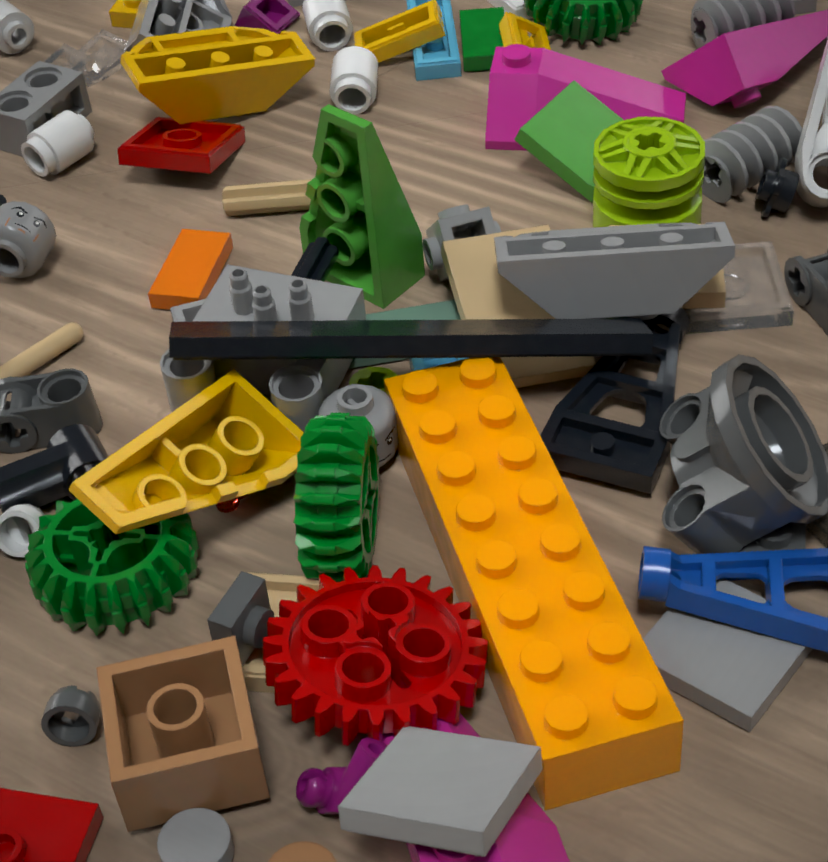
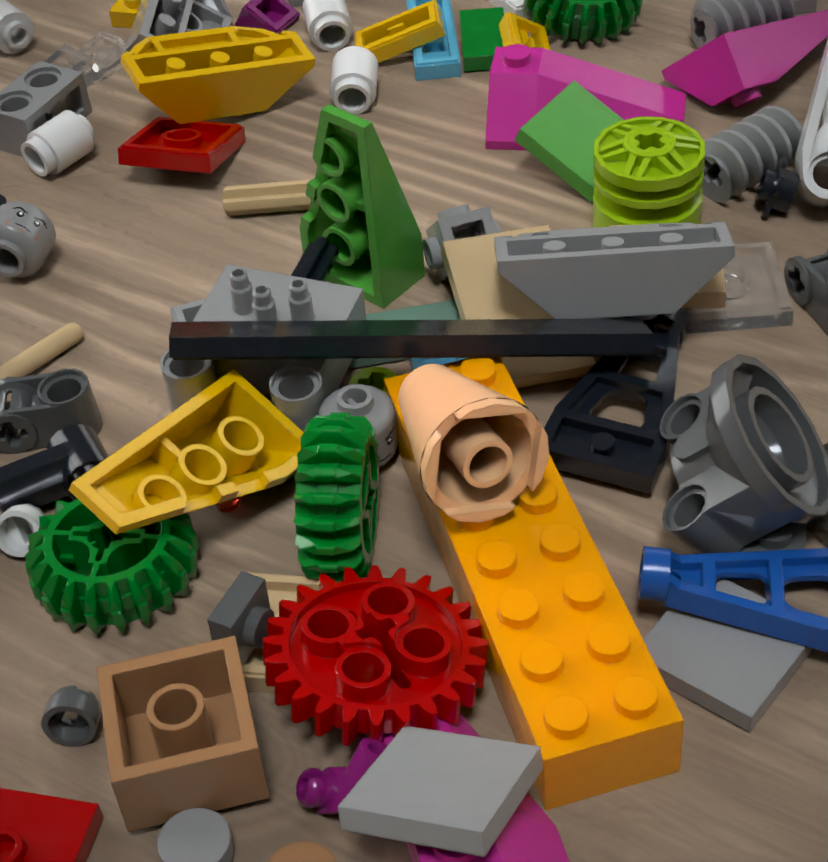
orange tile [148,229,233,310] -> none
none -> light nougat cone [398,364,549,523]

